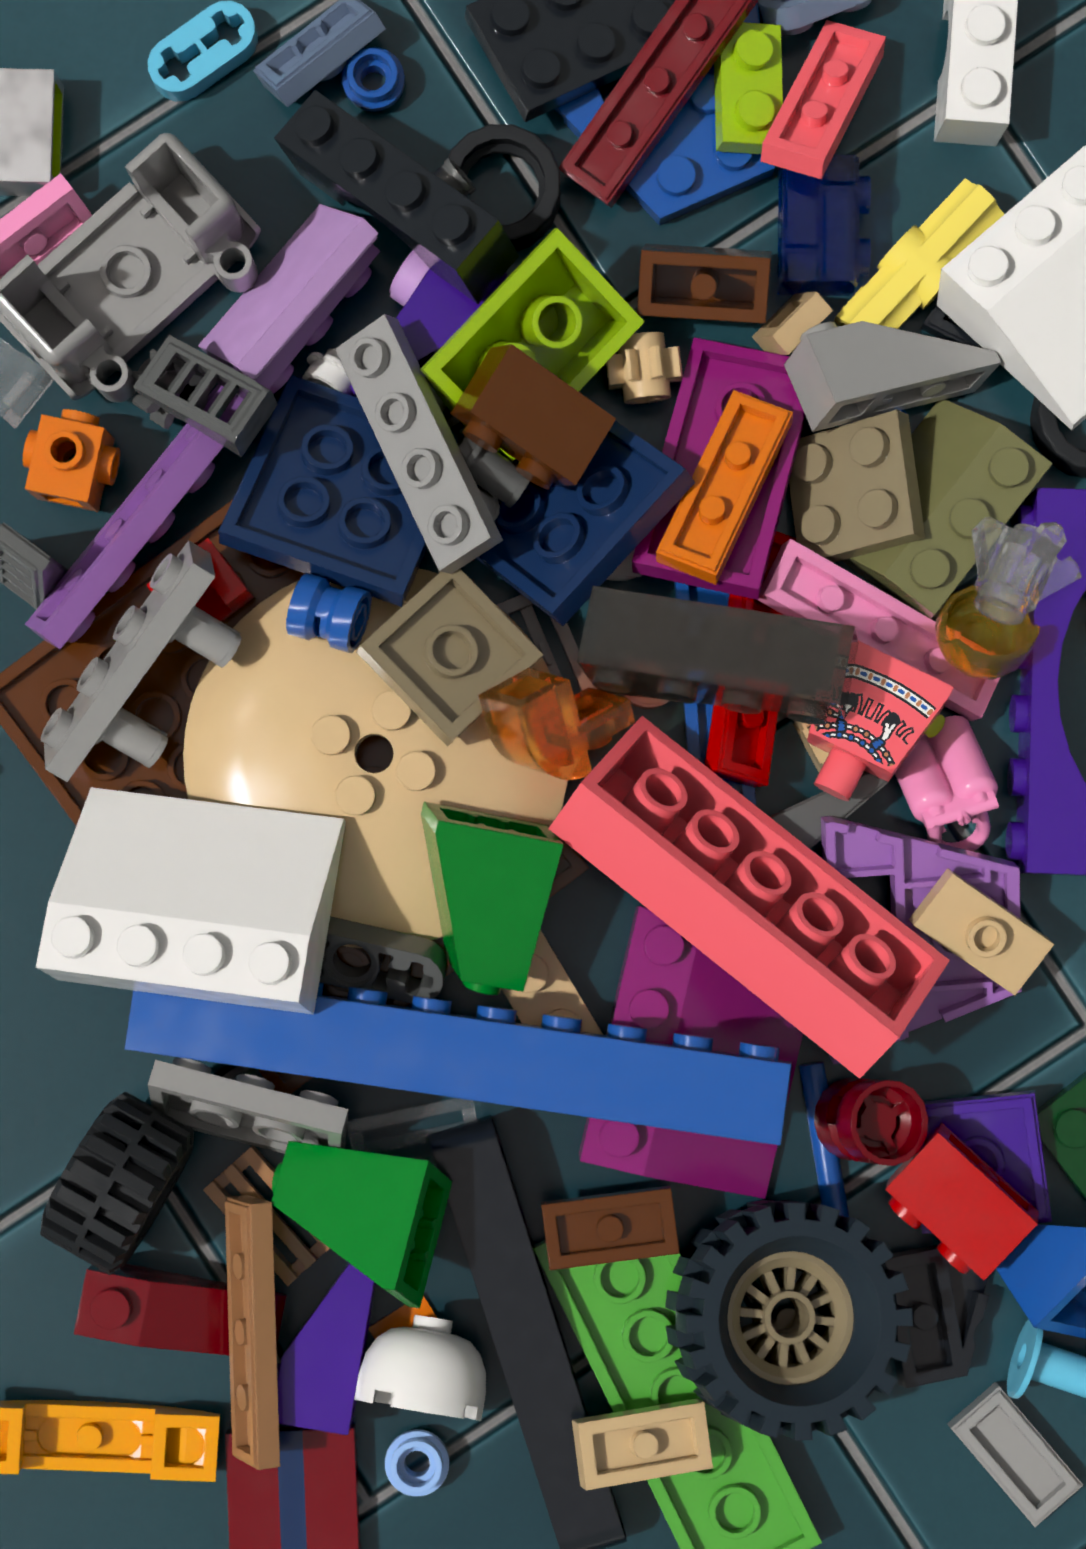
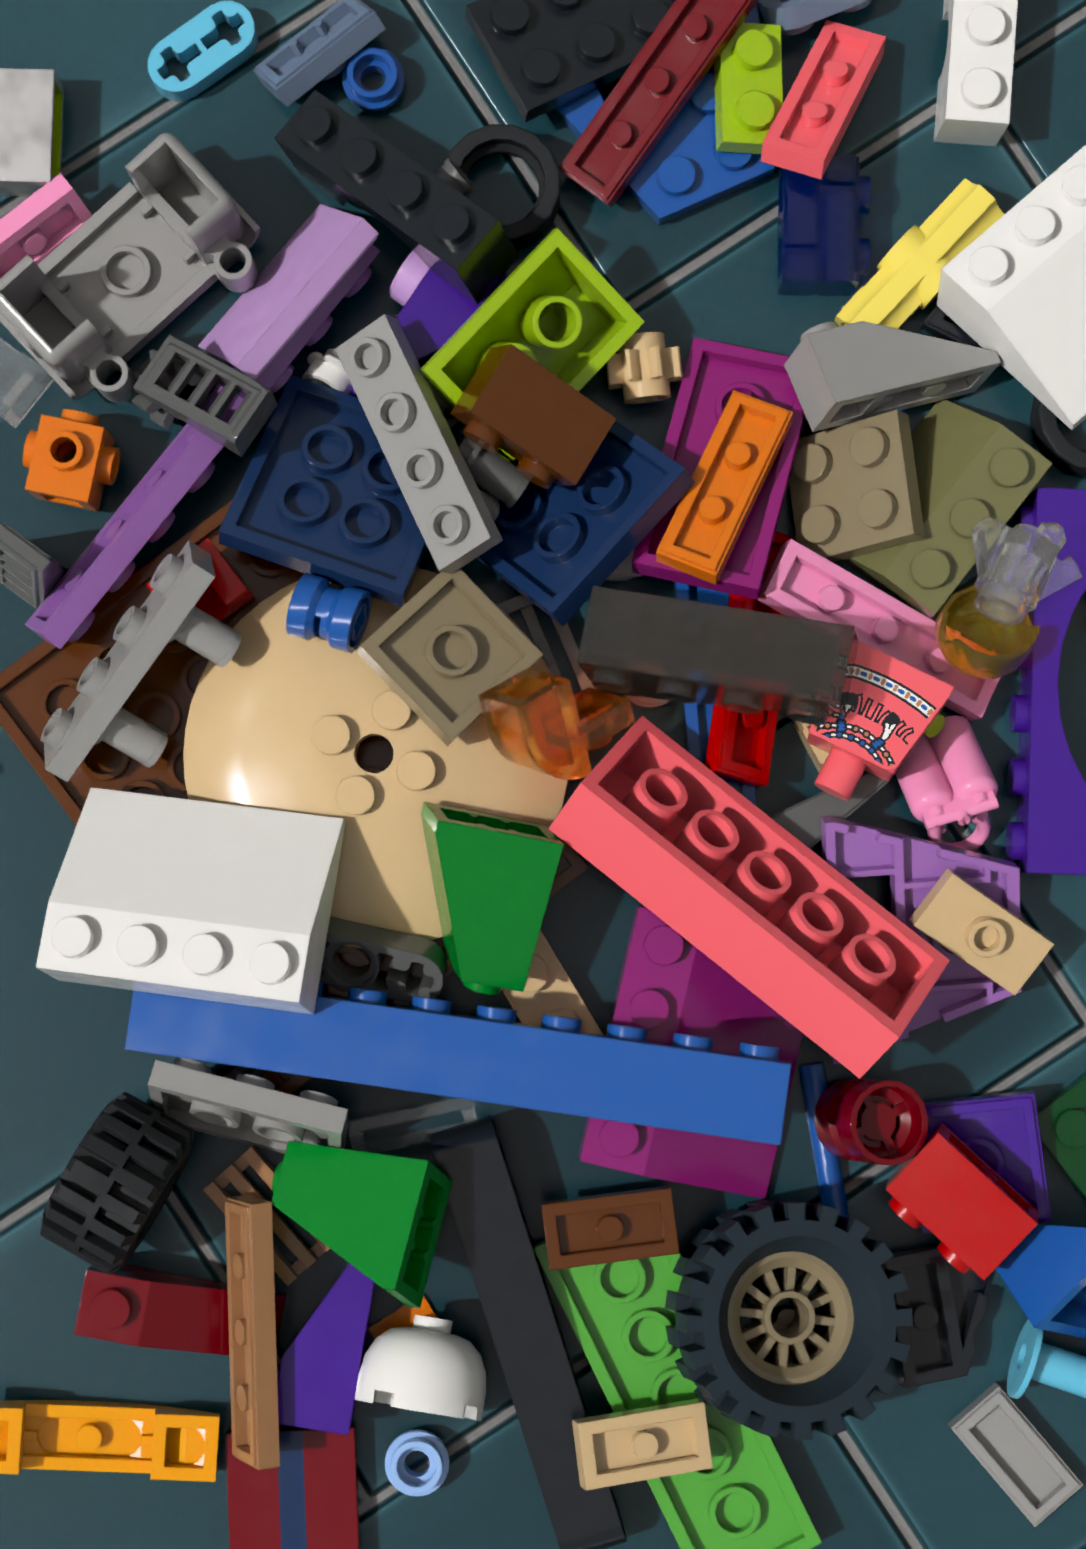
reddish brown brick [637,243,772,323] -> none
tan tile [752,292,833,355] -> none

